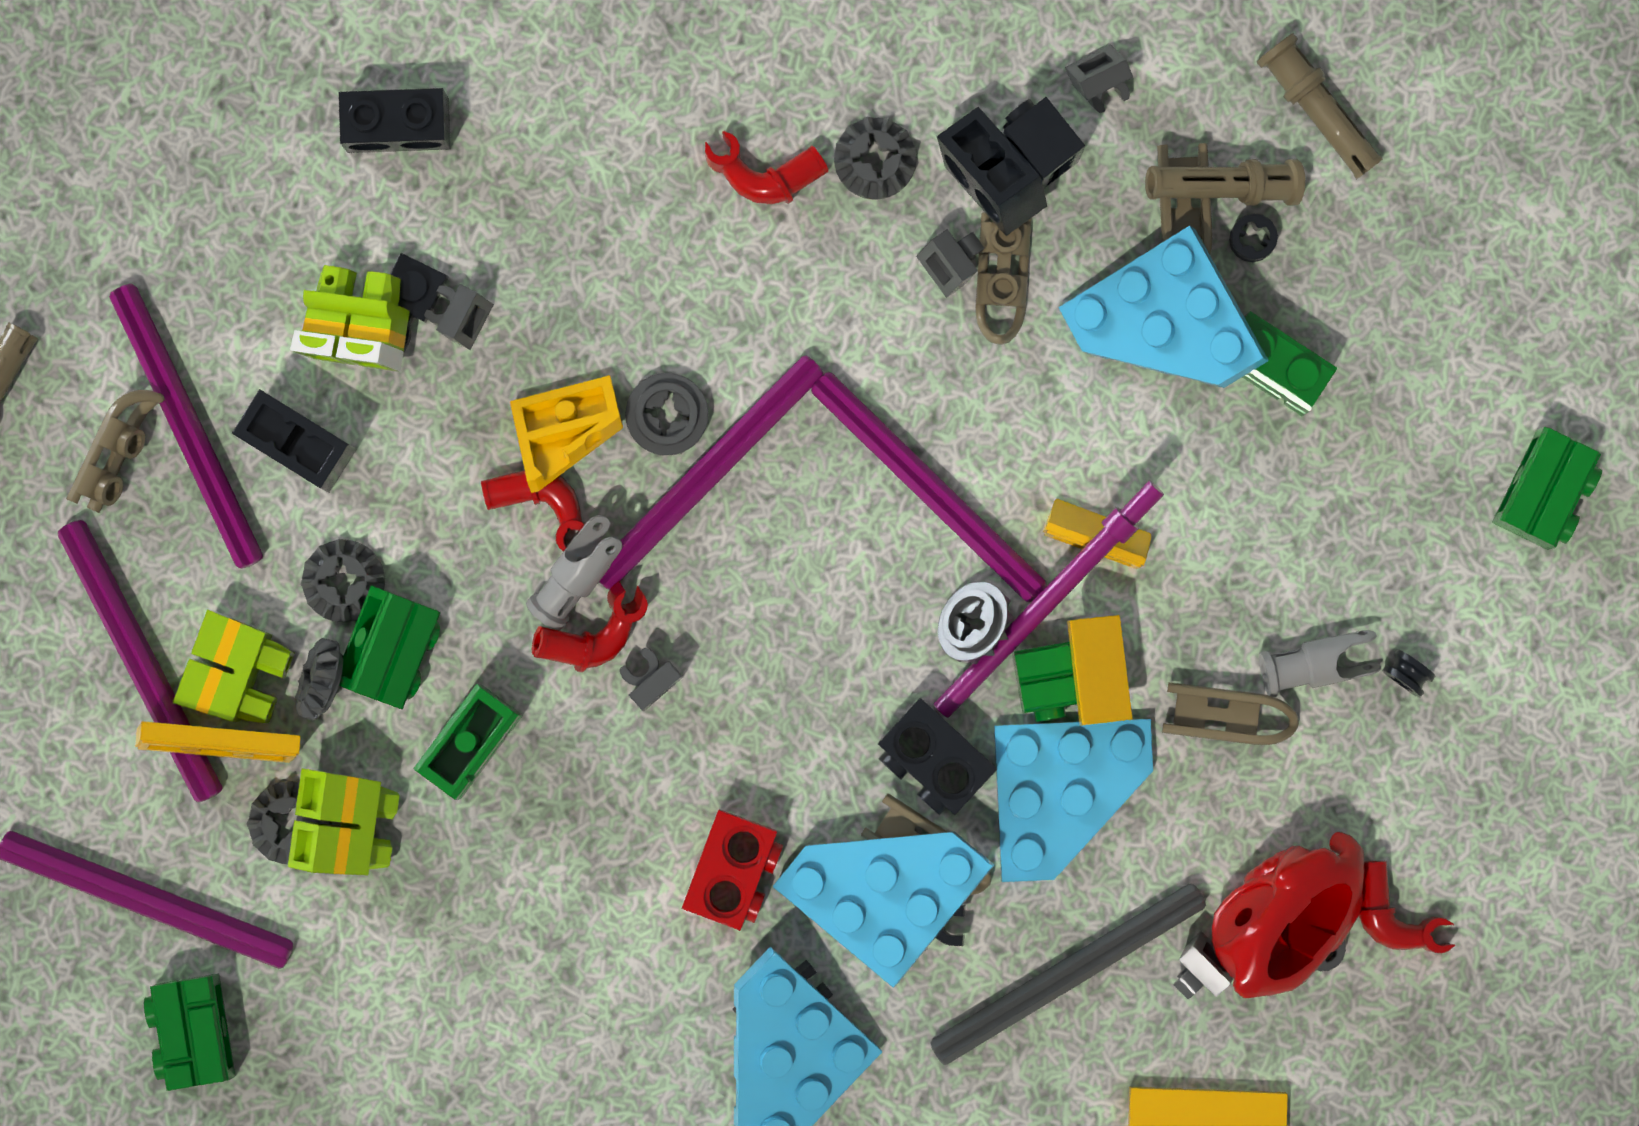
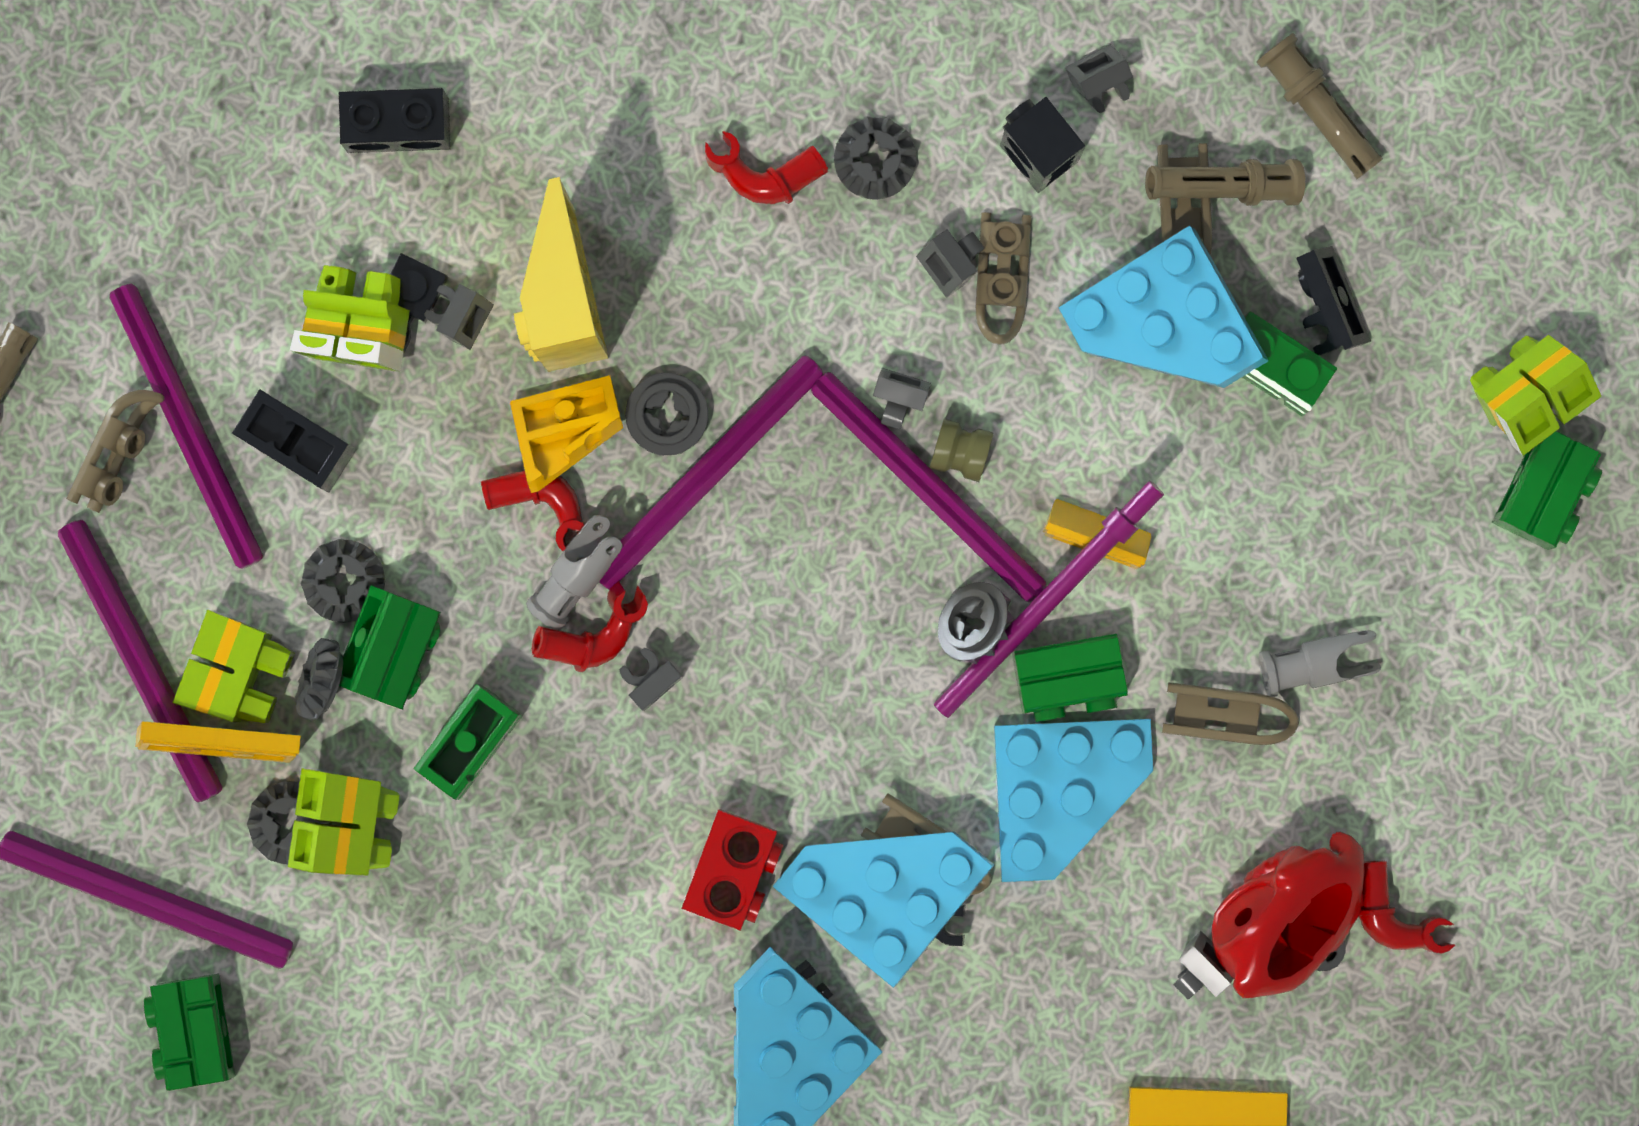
black brick [878,698,997,815] -> none
dark grey axle [930,884,1206,1065] -> none
black brick [937,107,1047,236] -> none
yellow slope [1067,615,1133,726] -> none
black bush [1229,213,1278,263] -> none
black bush [1382,649,1436,698] -> none
none -> light yellow slope [514,177,608,372]
none -> dark grey tile [873,368,931,429]
none -> olive wheel [929,418,994,482]
none -> black plate [1296,246,1371,355]
none -> lime hips [1470,334,1602,456]

